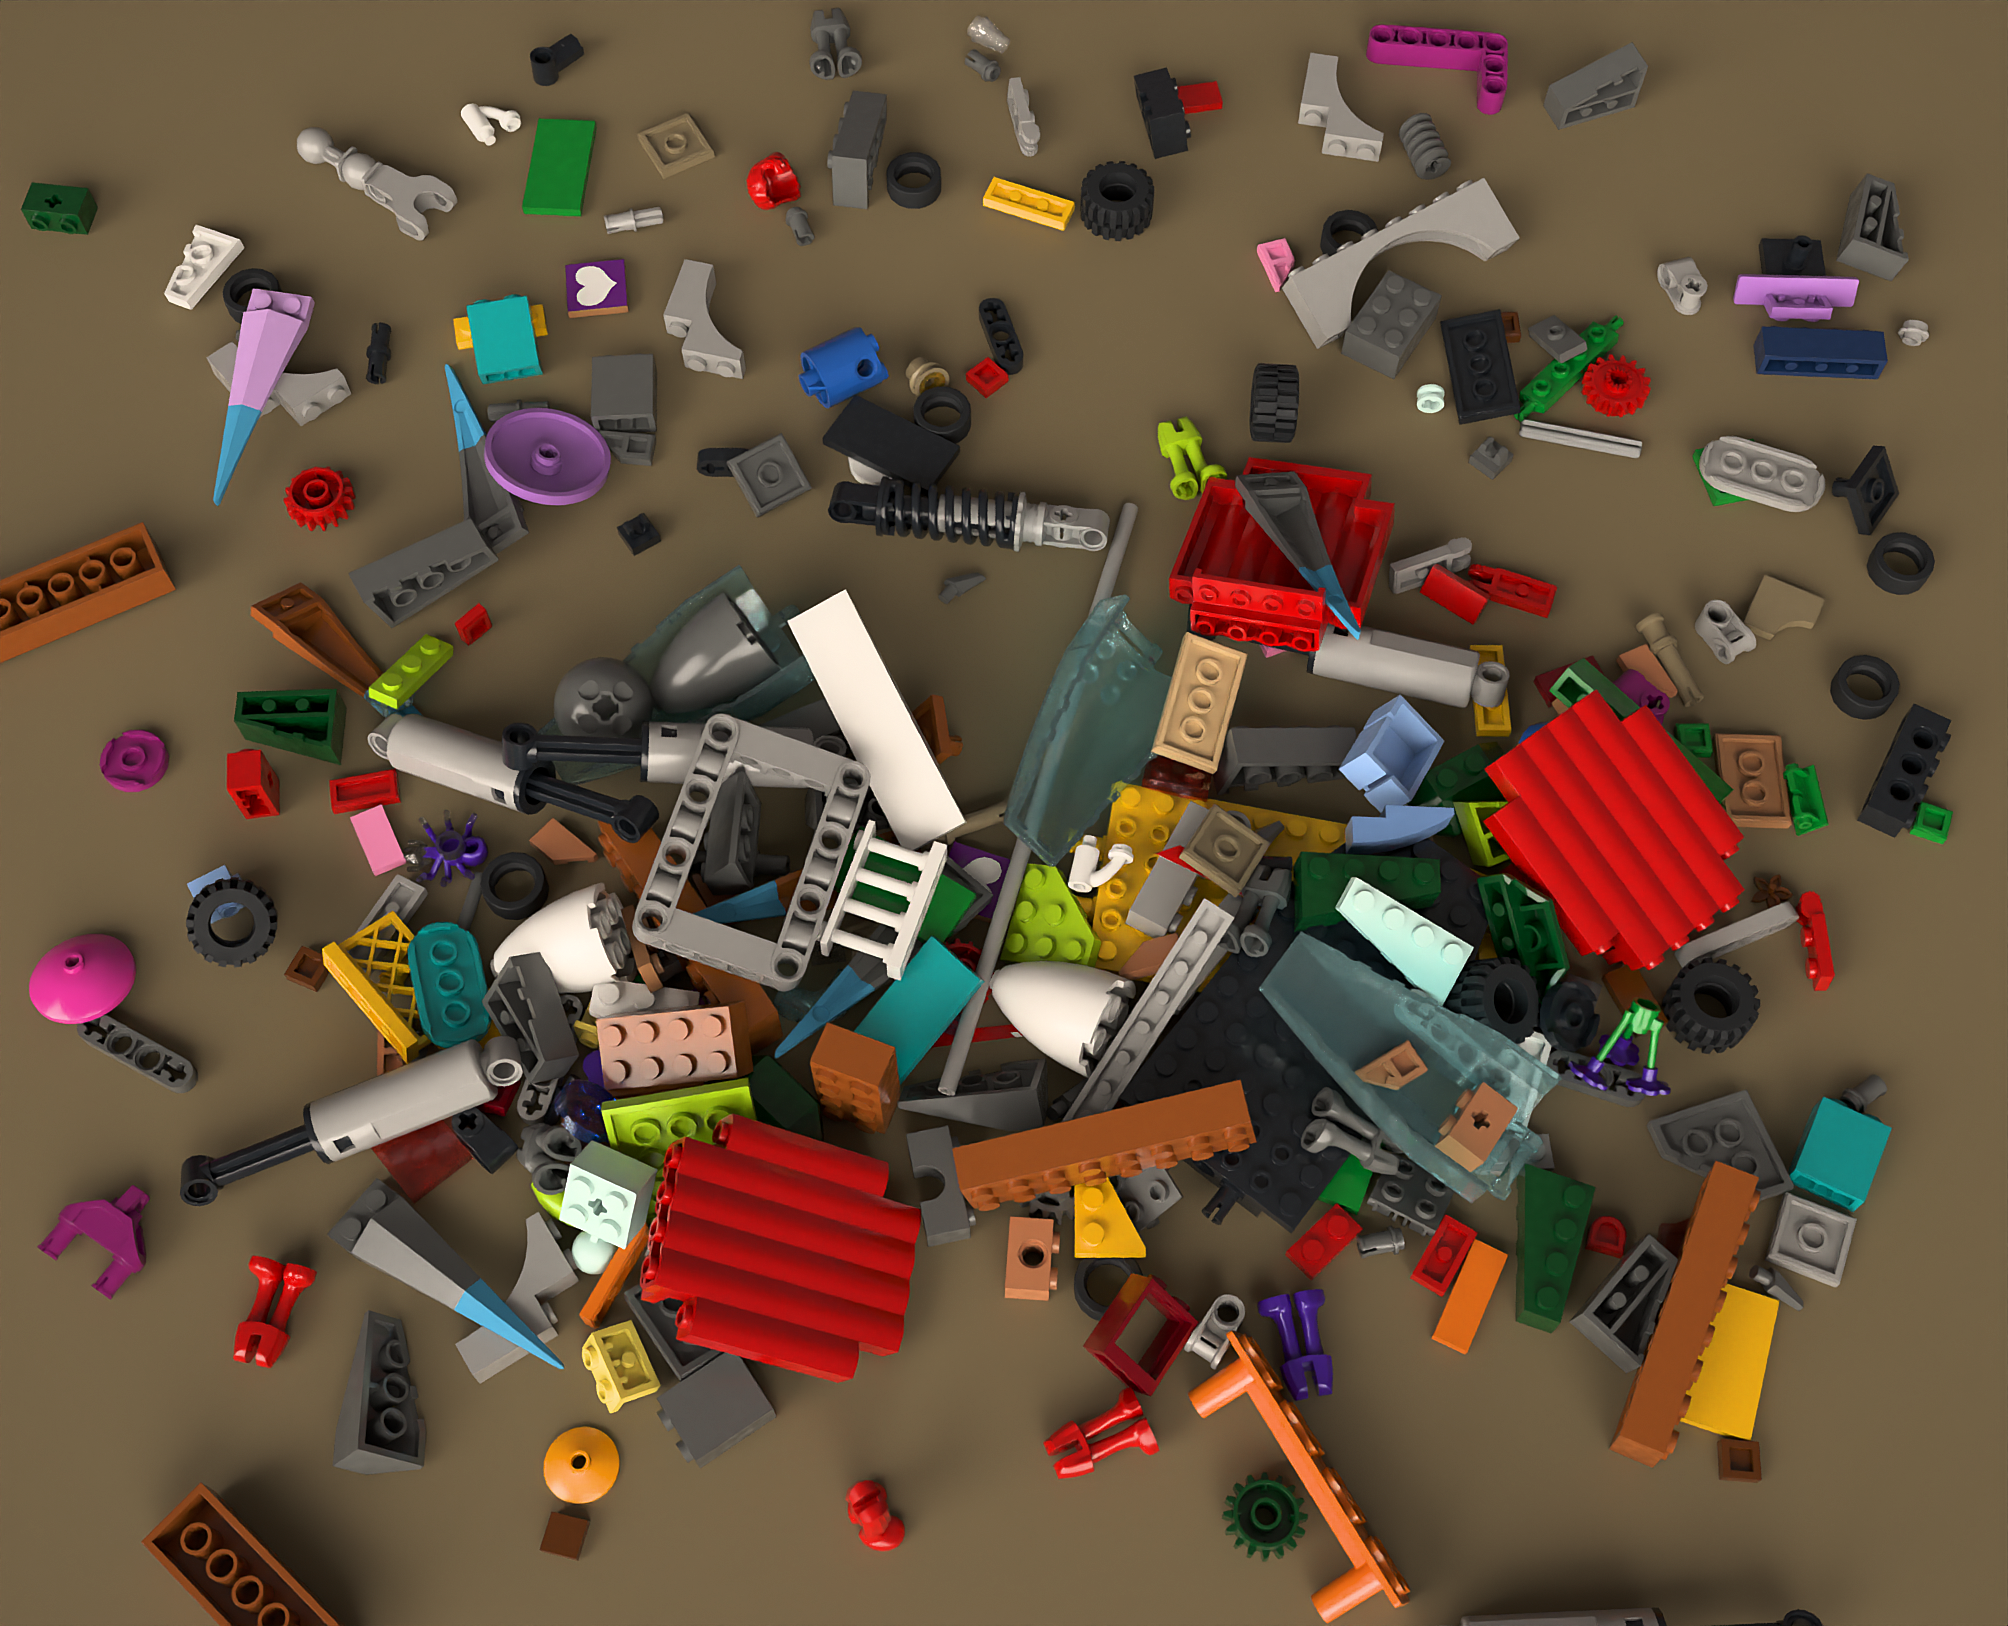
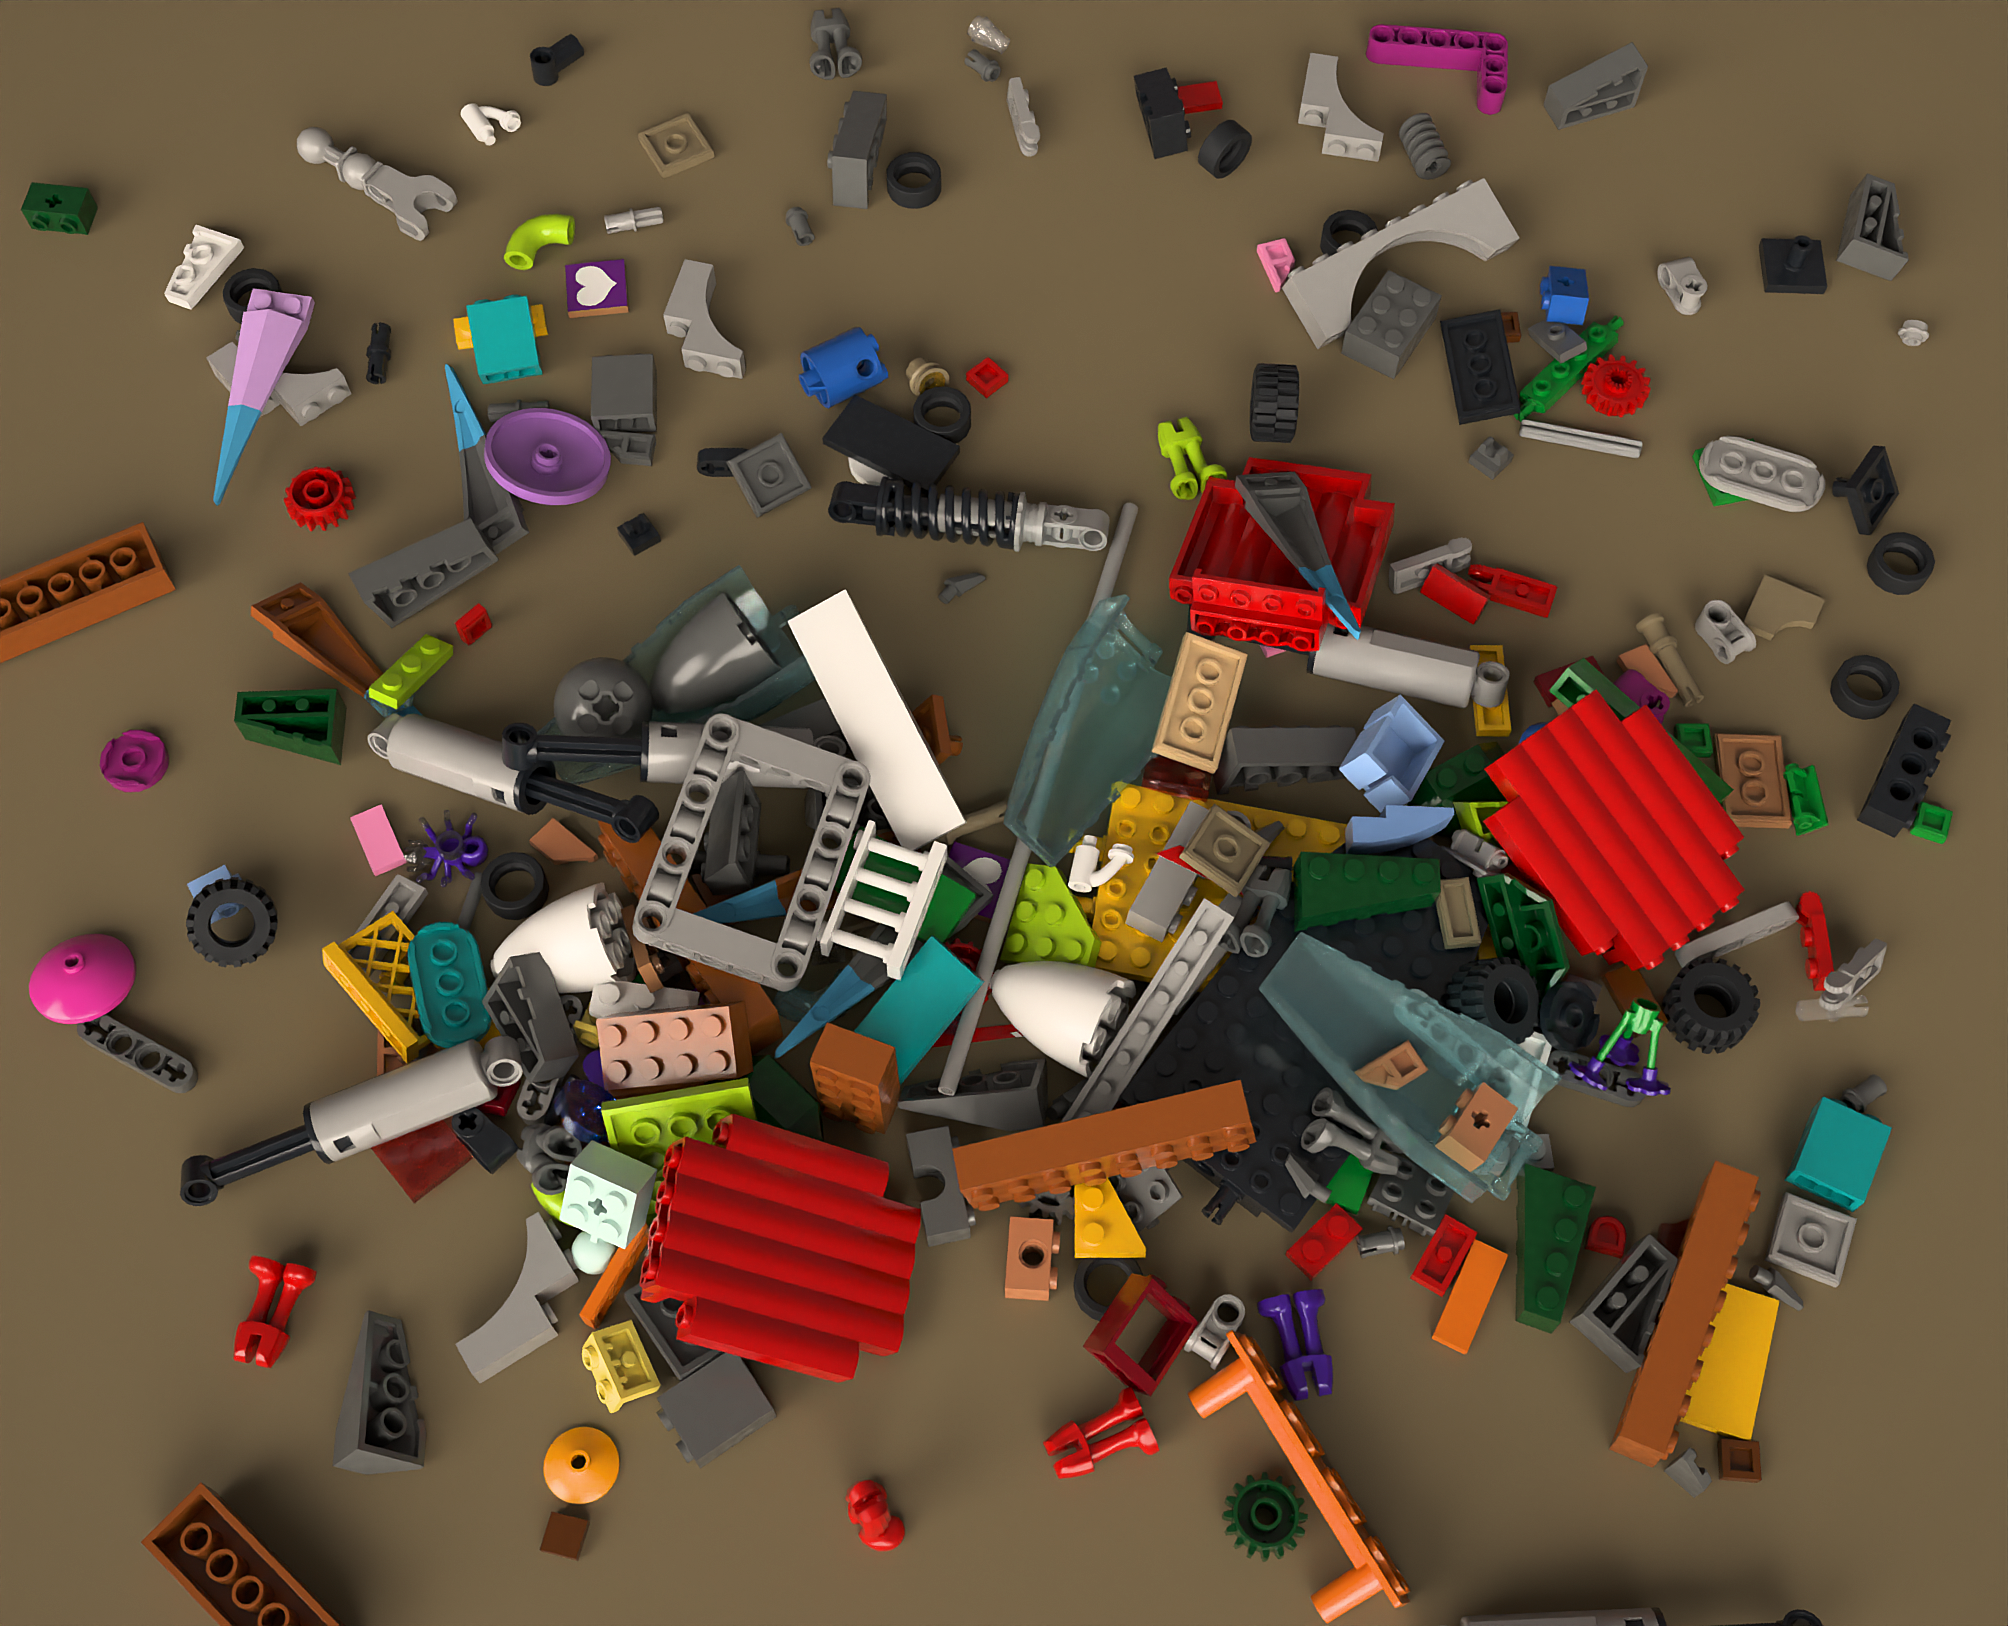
magenta connector [37,1185,151,1300] -> none
red brick [227,749,280,819] -> none
reddish brown tile [284,946,329,992] -> none
dark grey plate [327,1178,564,1369] -> none
red tile [329,769,401,814] -> none
green tile [522,118,597,216] -> none
red hair [746,152,801,210] -> none
black beam [979,298,1024,375] -> none
yellow plate [983,177,1075,231] -> none
black tyre [1080,161,1155,241] -> none
nougat tile [1119,932,1179,981] -> none
light aqua wing [1335,877,1474,1007] -> none
light aqua bush [1417,384,1445,413] -> none
dark grey plate [1646,1089,1795,1202] -> none
medium lavender bracket [1733,274,1859,322] -> none
reddish brown plant [1751,874,1793,908] -> none
dark blue brick [1753,326,1888,379] -> none
none -> lime cylinder [504,214,575,270]
none -> black tyre [1198,120,1252,179]
none -> dark grey bar [1285,1152,1332,1203]
none -> dark tan tile [1435,877,1482,949]
none -> light grey hinge [1440,829,1508,877]
none -> blue brick [1540,266,1589,325]
none -> dark grey tile [1664,1447,1712,1498]
none -> clear axle [1795,994,1869,1022]
none -> light grey hinge [1819,938,1887,1011]

